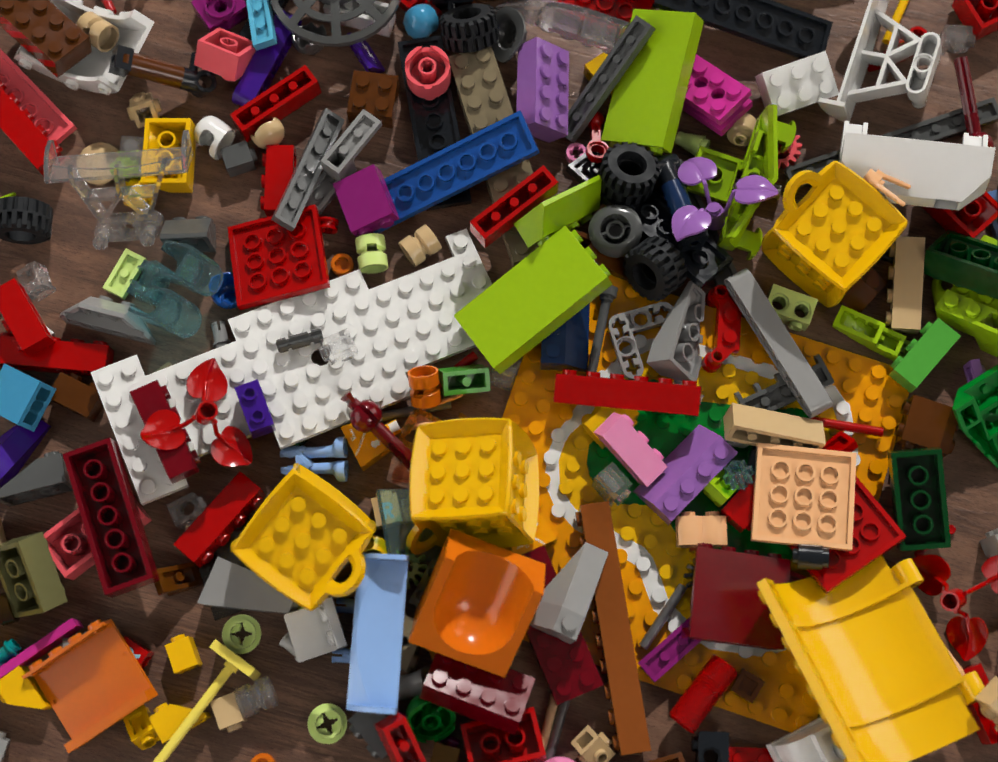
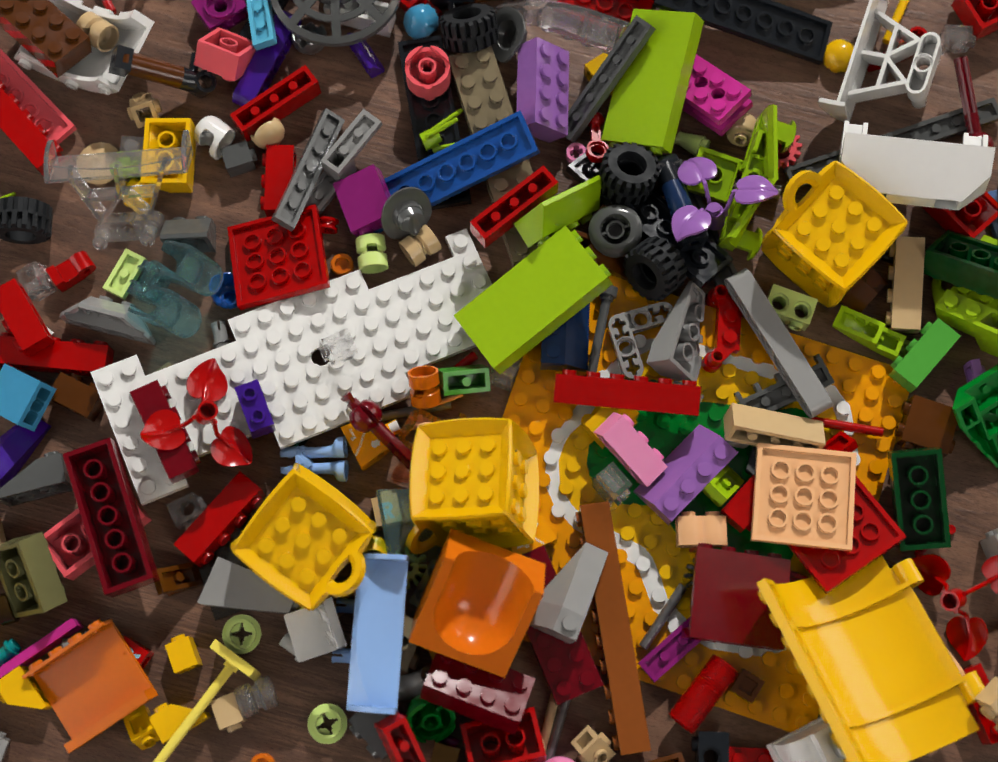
dark grey axle [276,328,323,353] -> none
reddish brown brick [347,70,400,129] -> none
clear light blue gear [723,460,754,490] -> none
white brick [755,51,839,116] -> none
black brick [792,544,829,570] -> none
light nougat plant [863,169,911,207] -> none
none -> red leg [45,251,96,293]
none -> dark grey hat [381,187,432,239]
none -> lime plant [419,108,463,153]
none -> yellow hair [823,39,854,74]

